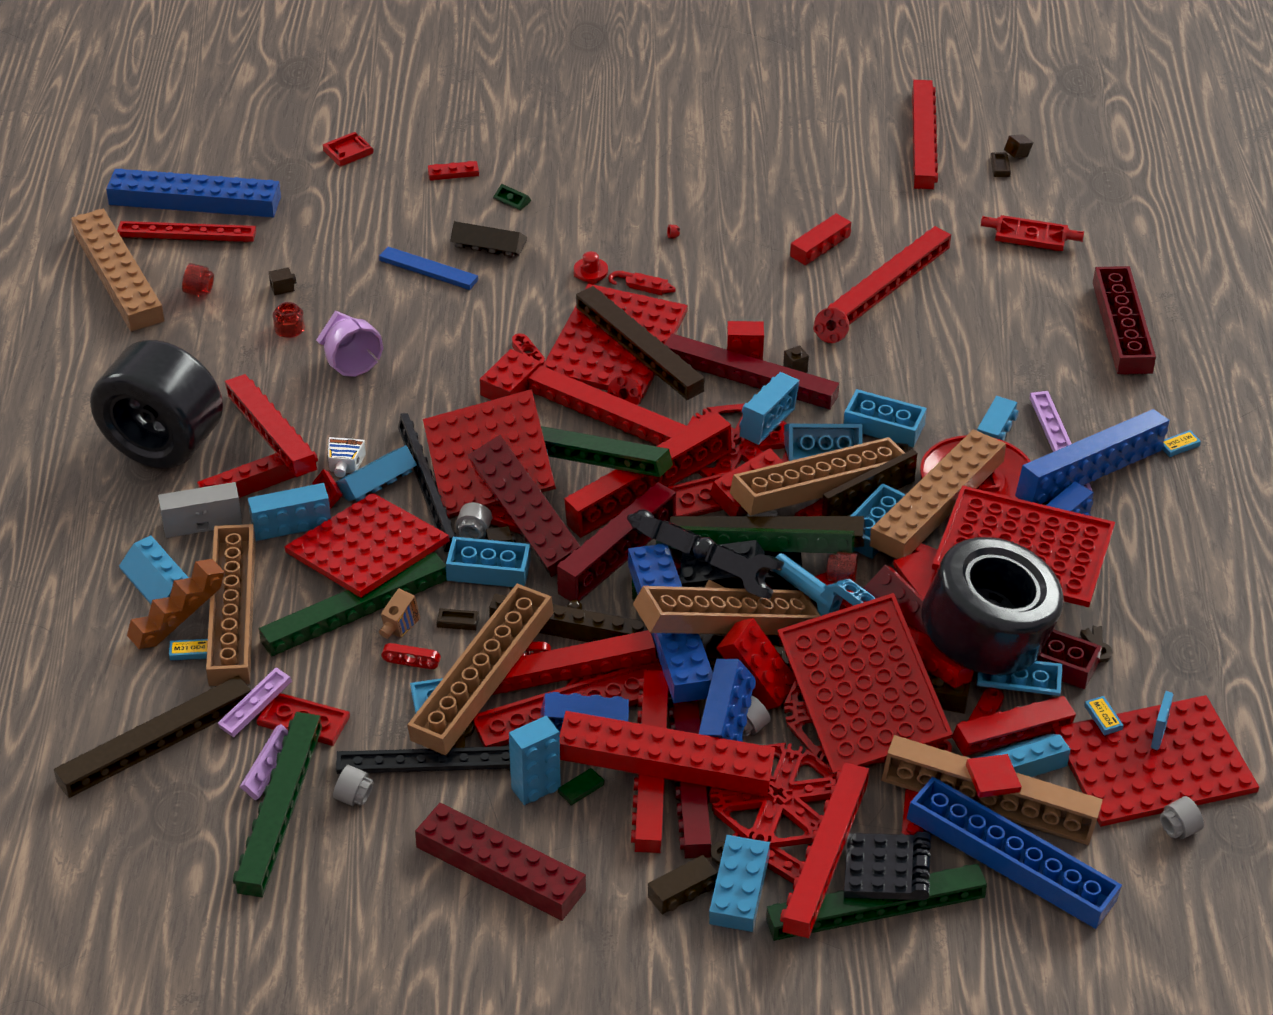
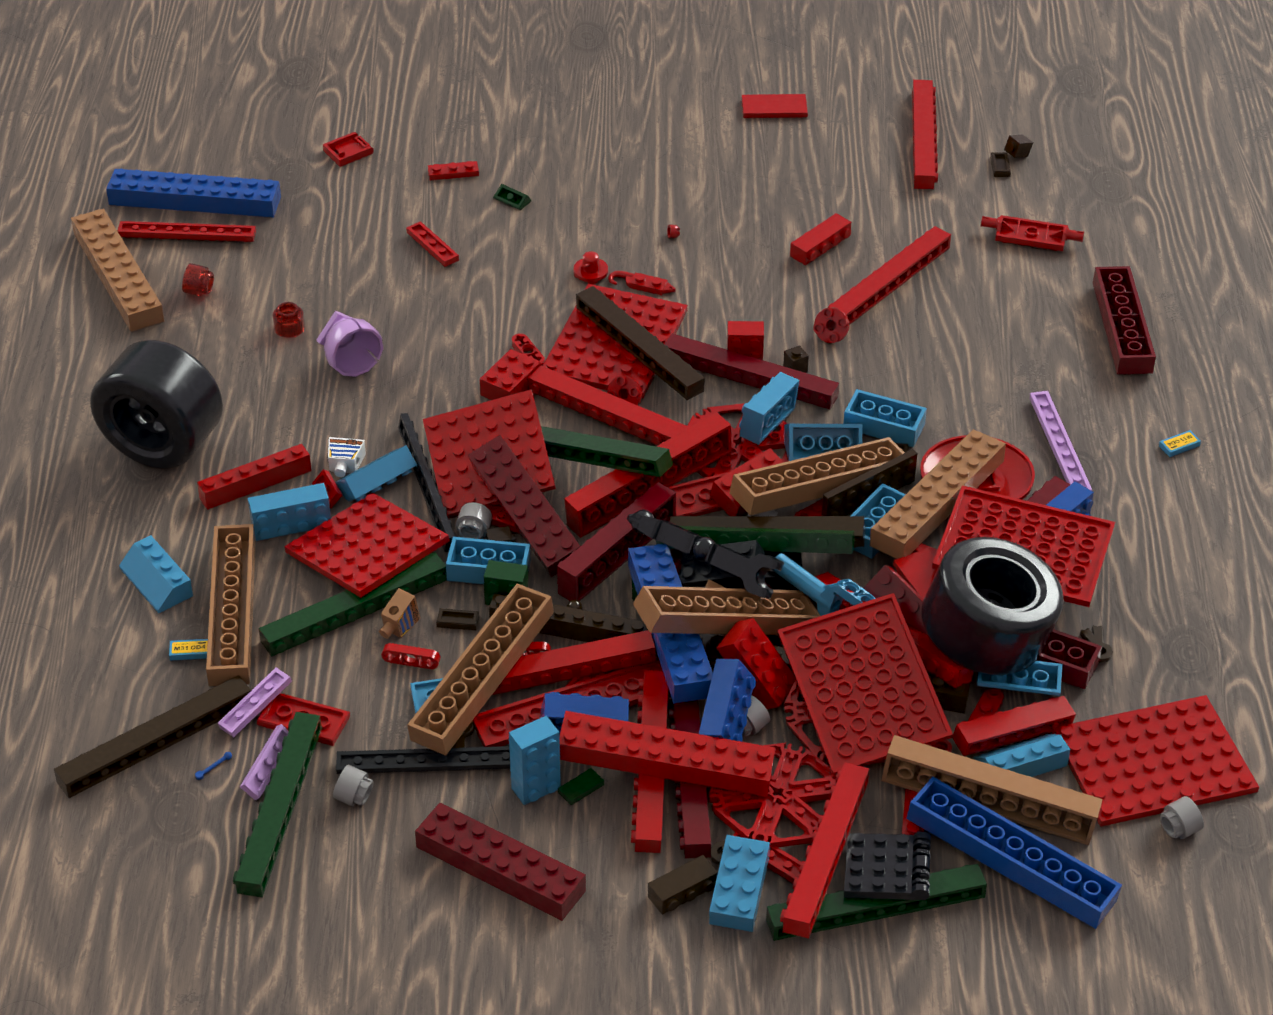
dark orange brick [127,559,225,649] -> none
light grey brick [158,482,242,538] -> none
red brick [225,374,318,477] -> none
dark brown brick [269,267,297,296] -> none
blue tile [379,247,478,290] -> none
dark brown slope [450,221,527,257] -> none
clear red piece [826,551,858,583] -> none
red tile [966,754,1022,798] -> none
dark azure brick [977,396,1019,441] -> none
blue brick [1015,409,1170,504] -> none
tile [1084,696,1123,735] -> none
dark azure tile [1151,691,1174,750] -> none
none -> blue hinge [195,752,232,780]
none -> red plate [406,221,459,267]
none -> dark green brick [483,560,528,605]
none -> red tile [741,94,808,118]

